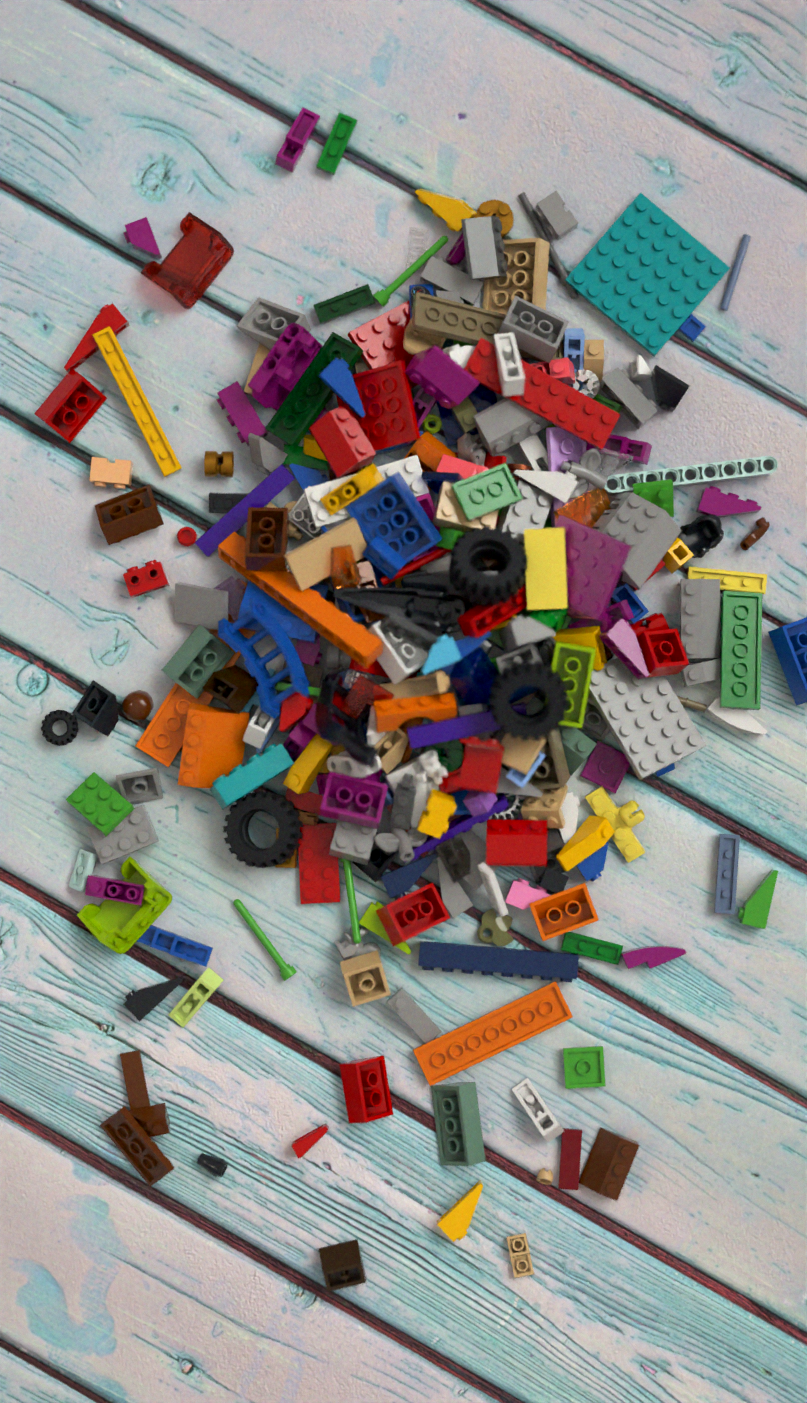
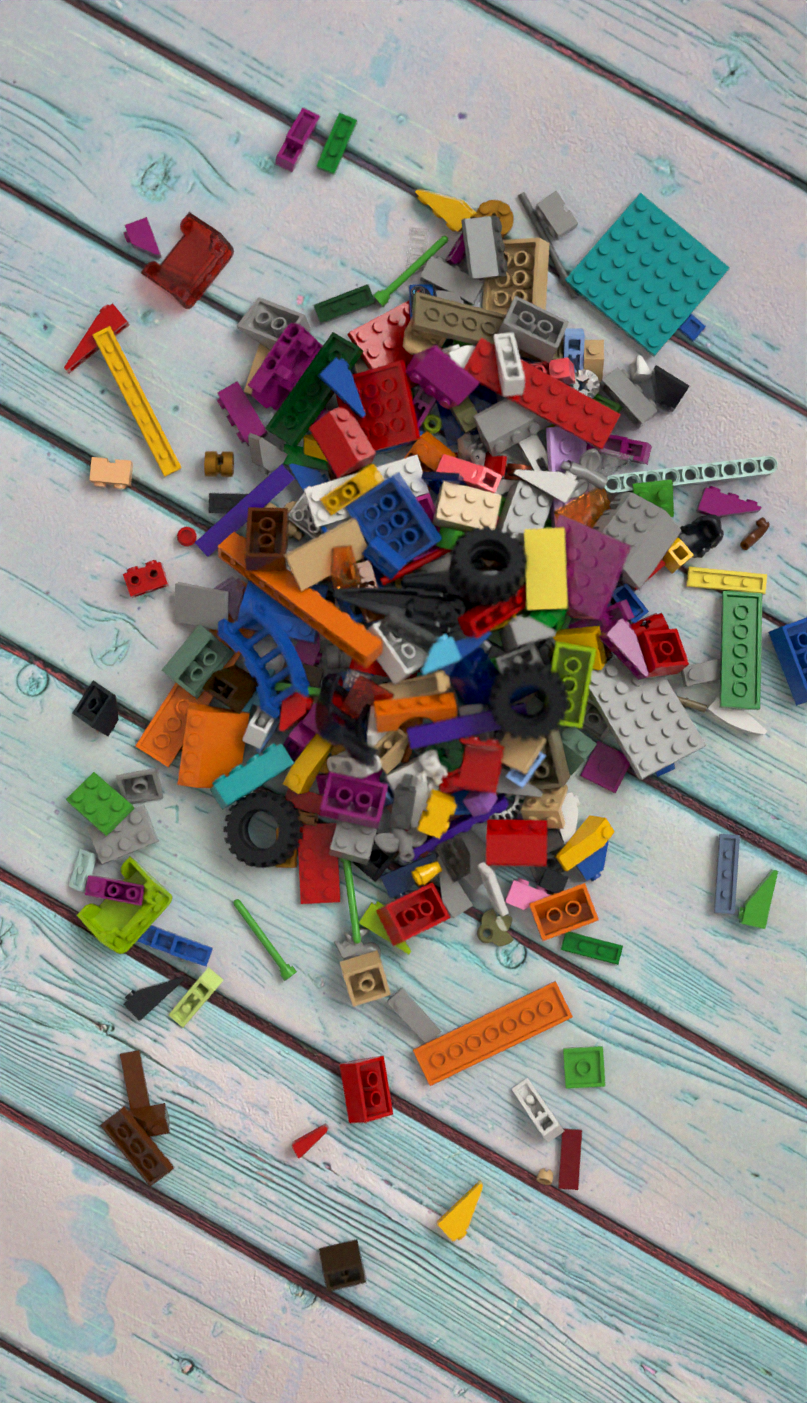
red slope [34,368,107,443] -> none
black tyre [41,710,79,746] -> none
reddish brown slope [95,484,164,545] -> none
reddish brown hair [122,690,154,722] -> none
black cone [197,1153,228,1178] -> none
dark blue brick [418,941,579,982] -> none
sand green slope [431,1082,486,1166] -> none
plate [451,463,523,522] -> none
tan slope [506,1233,534,1278] -> none
reddish brown slope [579,1127,640,1201] -> none
light yellow plate [585,786,646,863] -> none
magenta slope [621,946,687,969] -> none
light grey slope [680,579,720,658] -> none
sand blue bar [720,234,751,311] -> none
none -> yellow cone [411,861,442,886]

